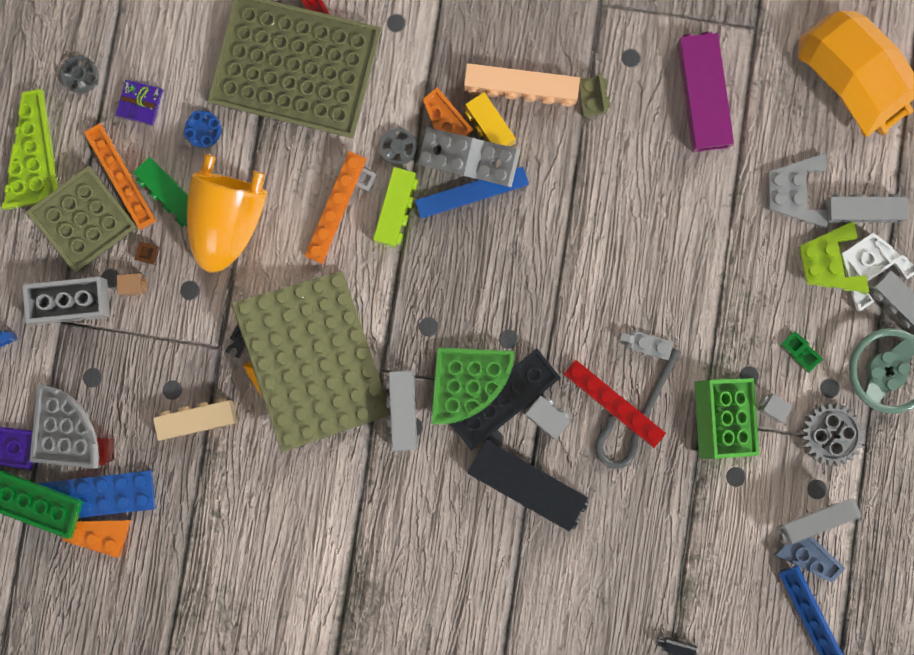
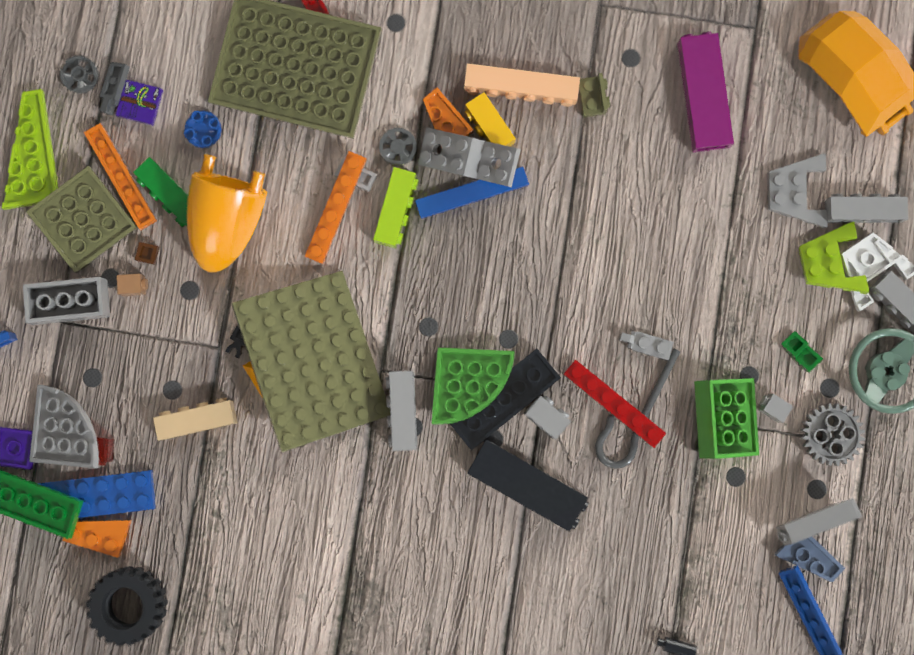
none -> black tyre [86,566,168,646]
none -> dark grey hinge [100,62,130,116]

